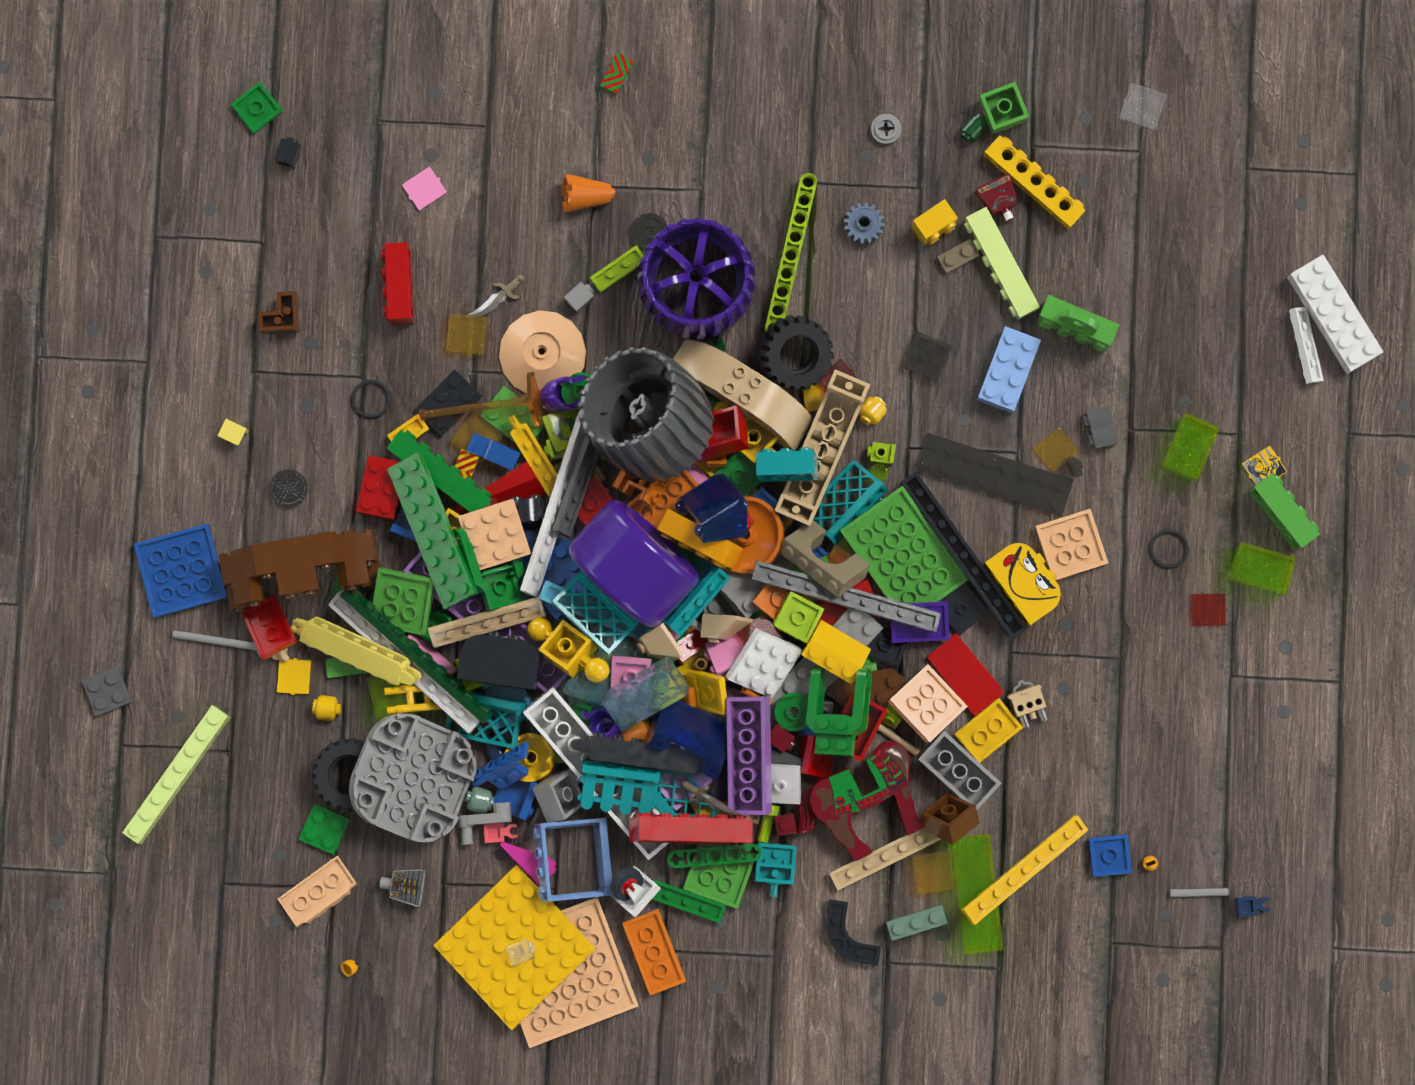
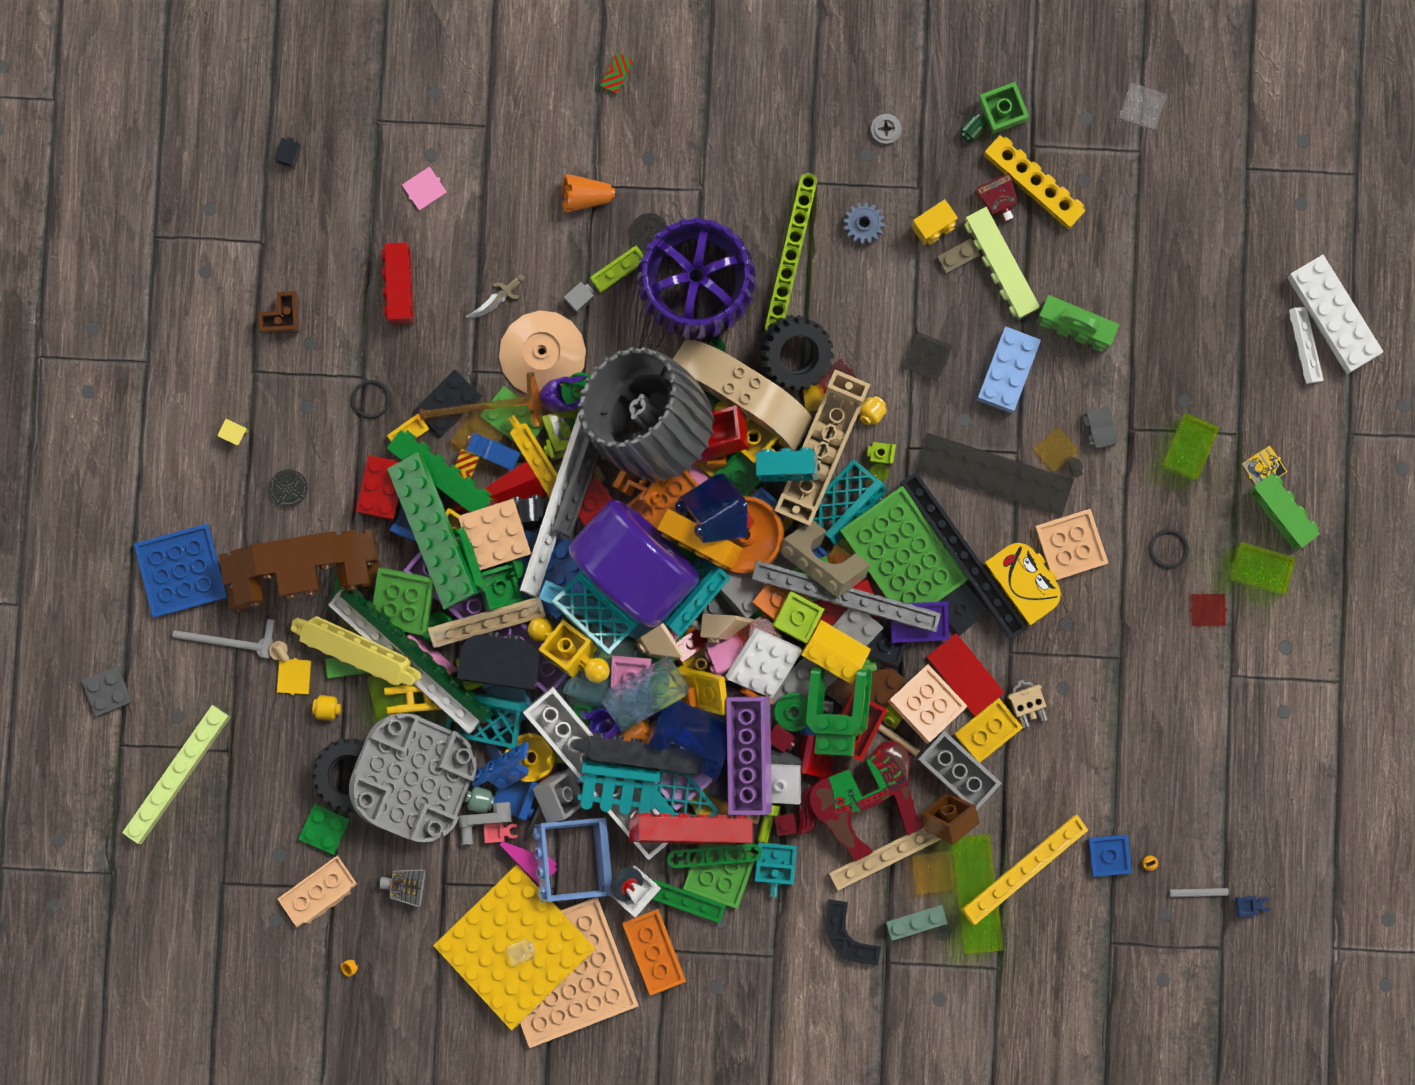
green tile [230,81,284,135] -> none
red tile [241,594,297,660] -> none
clear yellow plate [446,313,488,356] -> none
piece [682,781,741,815] -> none

